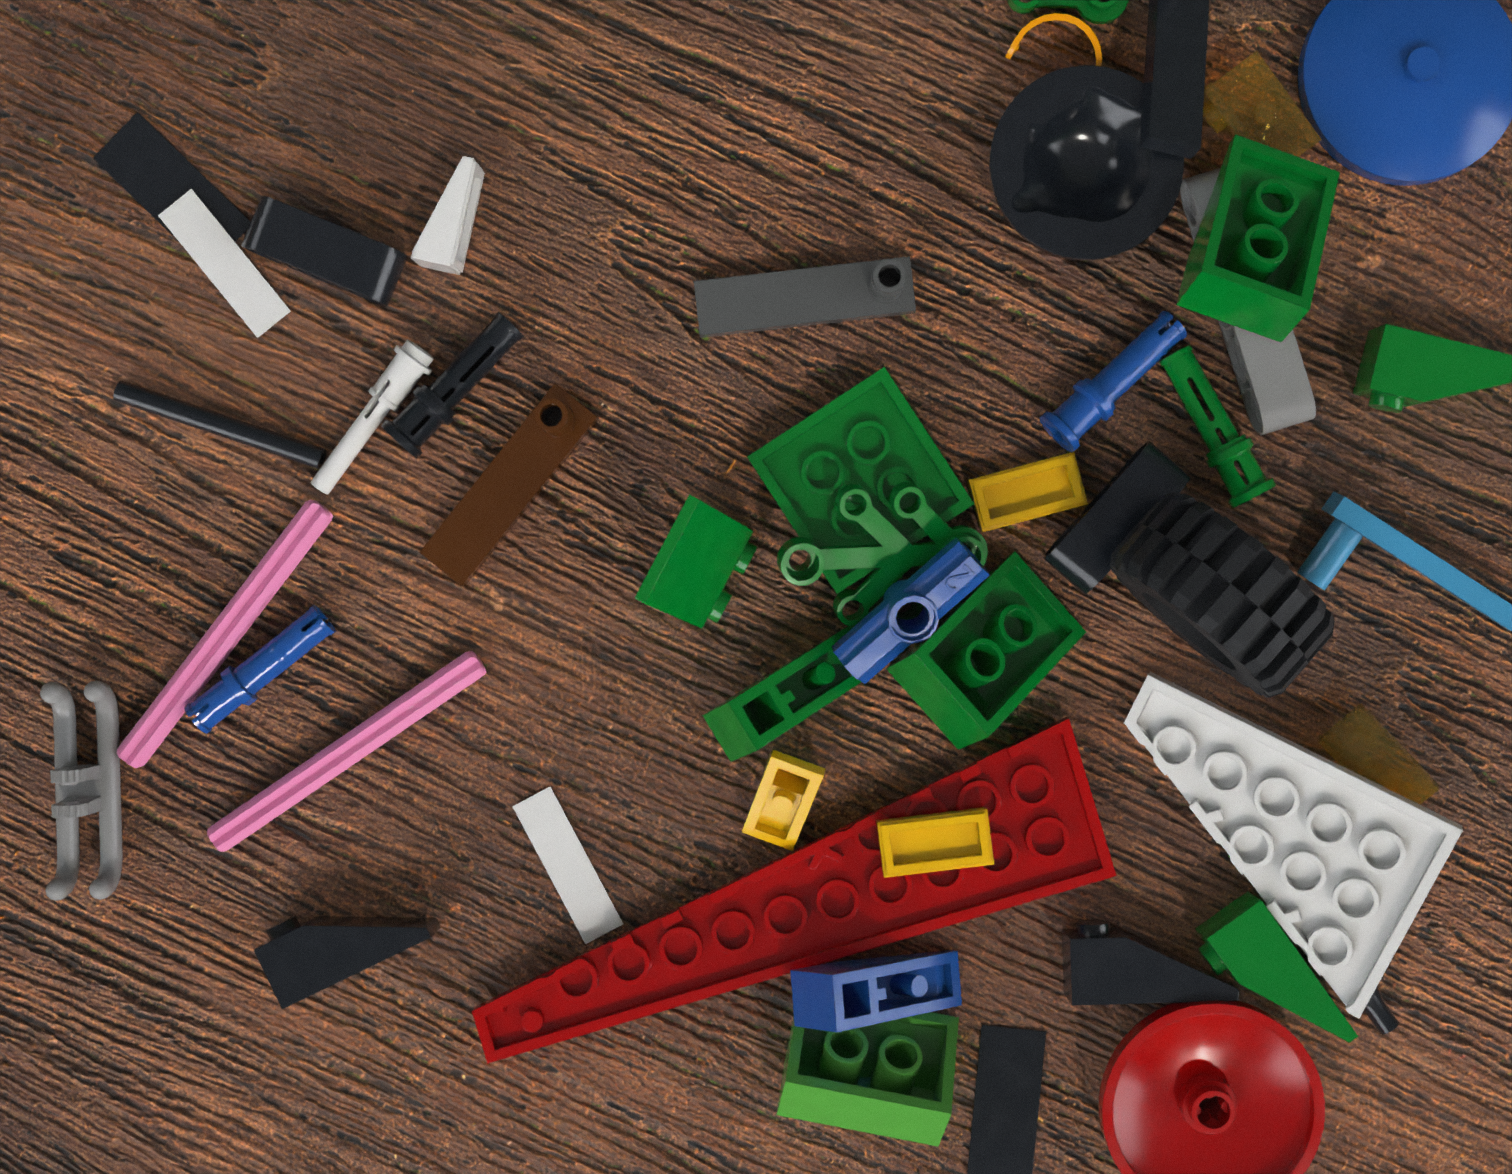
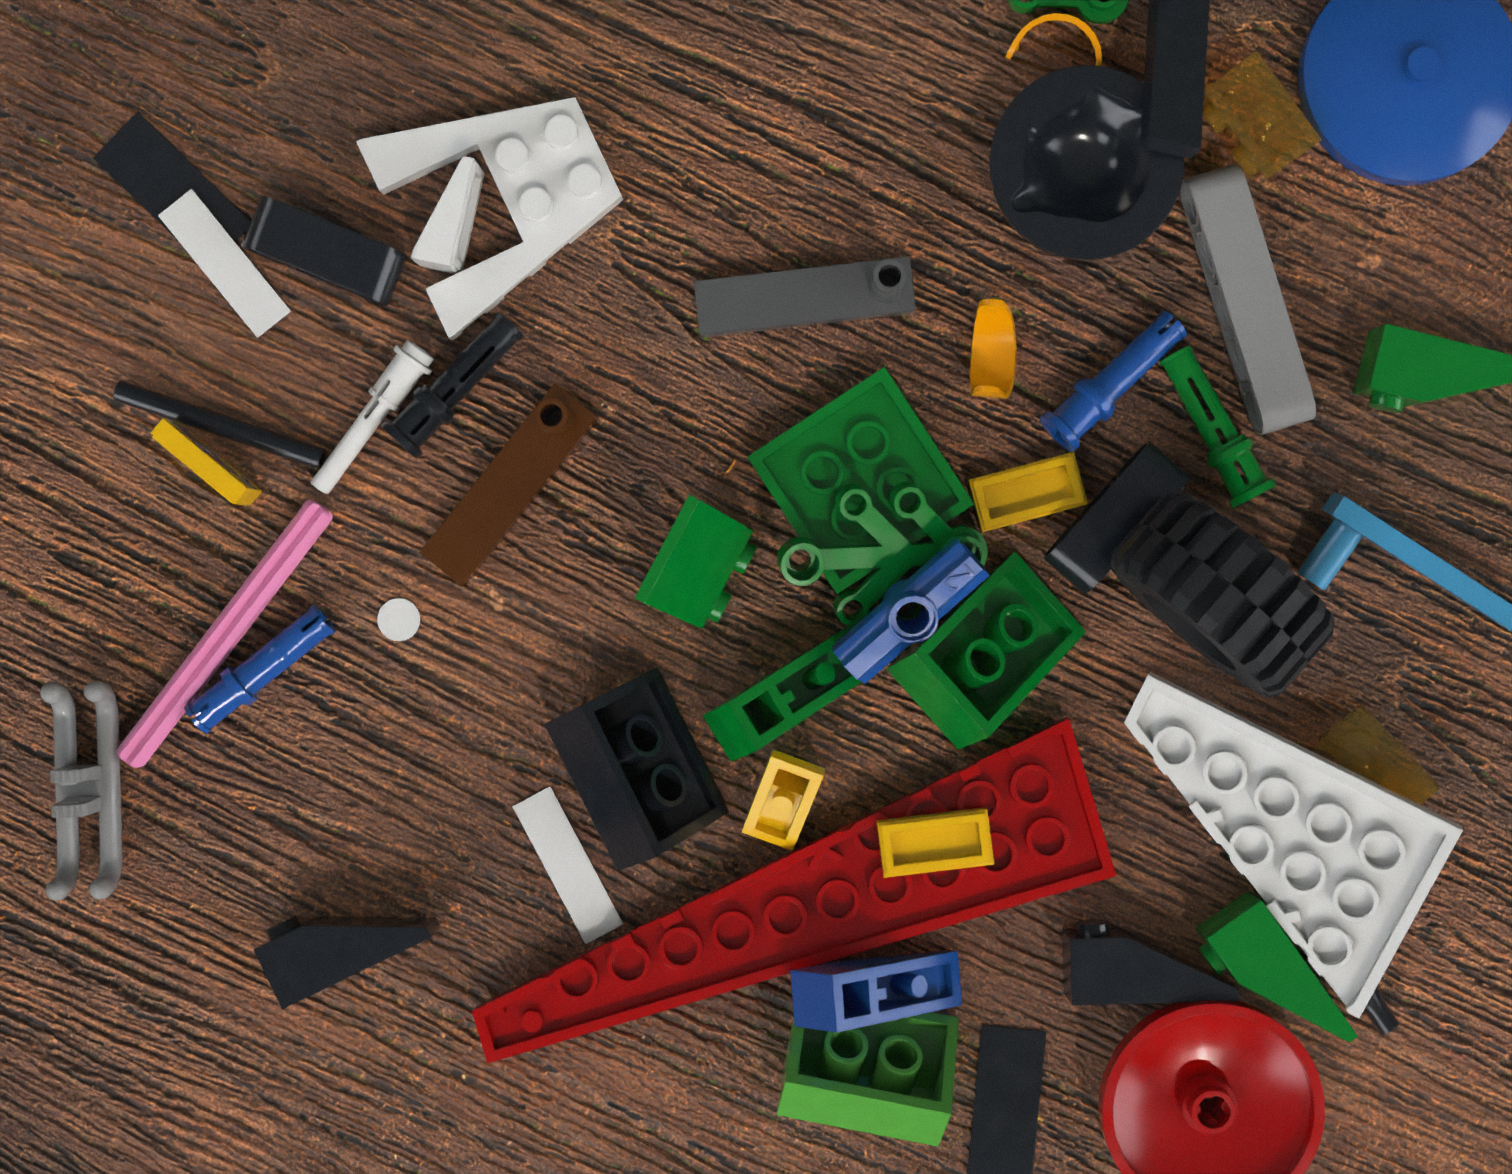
bright pink axle [207,651,486,852] -> none
green slope [1176,134,1340,342] -> none
none -> yellow tile [151,418,262,506]
none -> white wing [356,97,623,340]
none -> white sticker [377,598,420,641]
none -> black slope [544,667,729,871]
none -> light orange helmet [970,299,1017,399]

